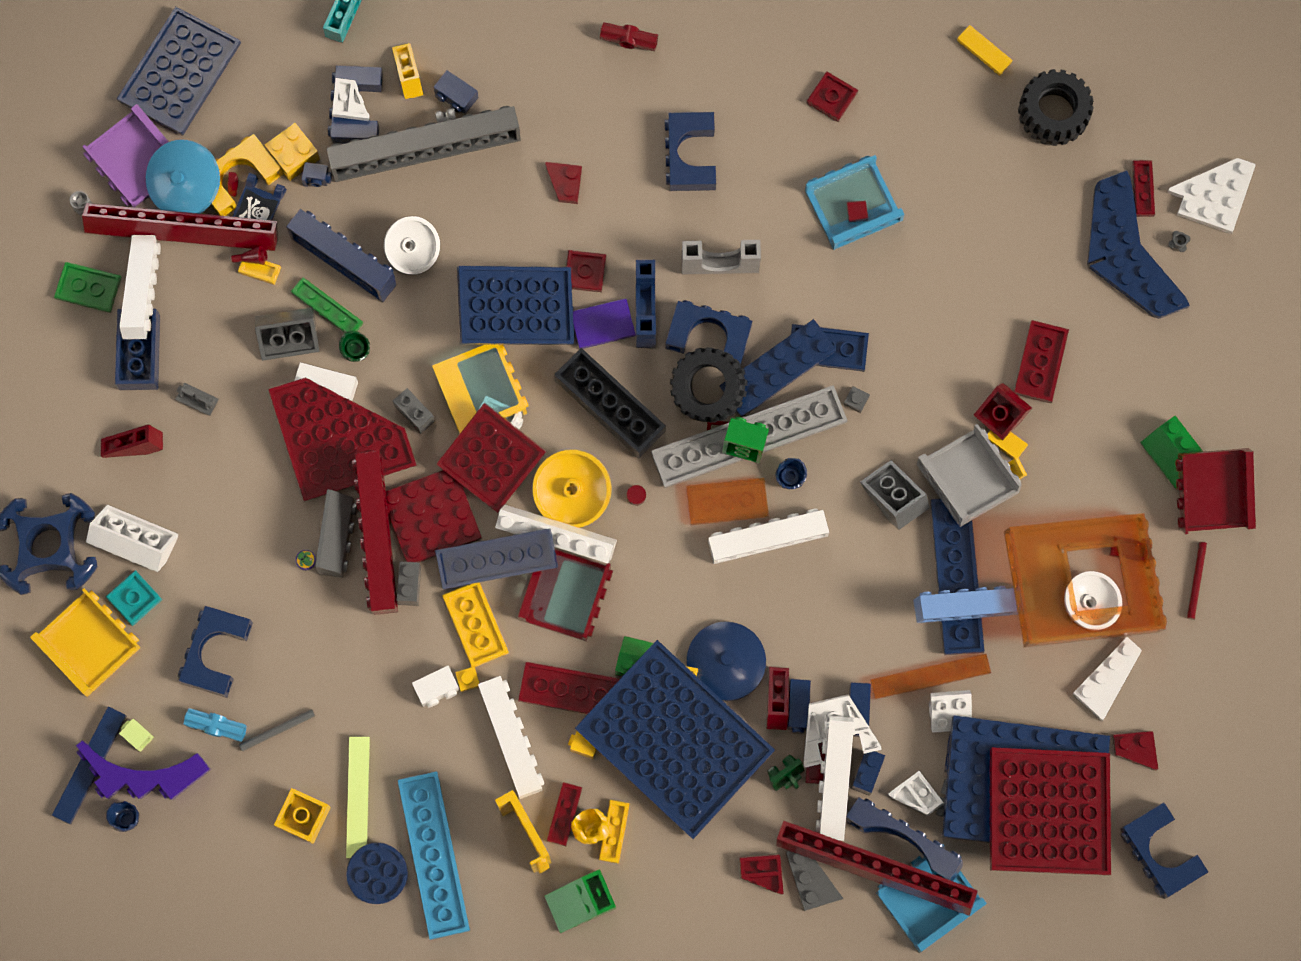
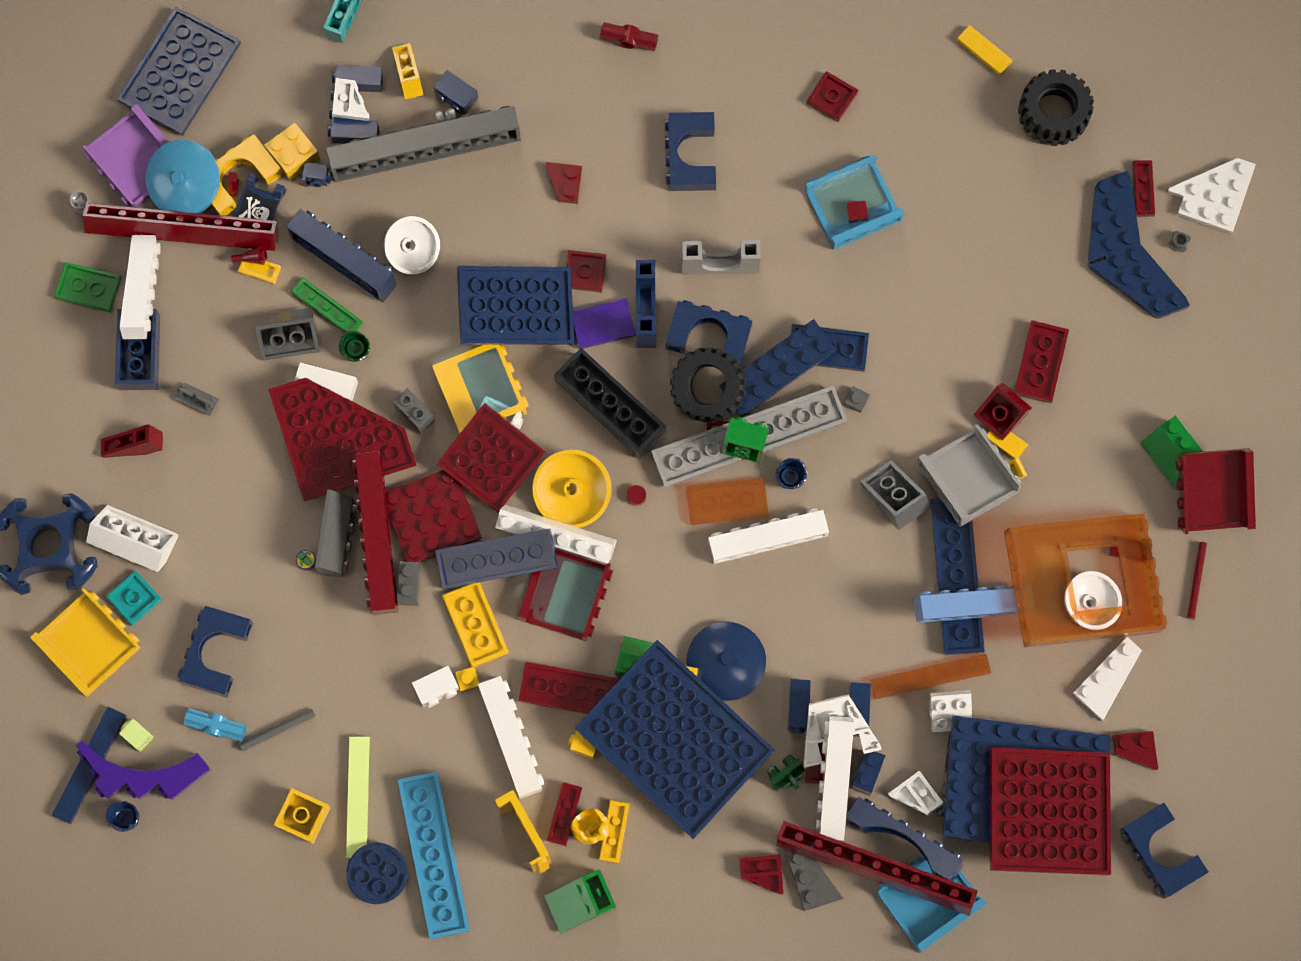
dark red slope [766,667,789,730] -> none

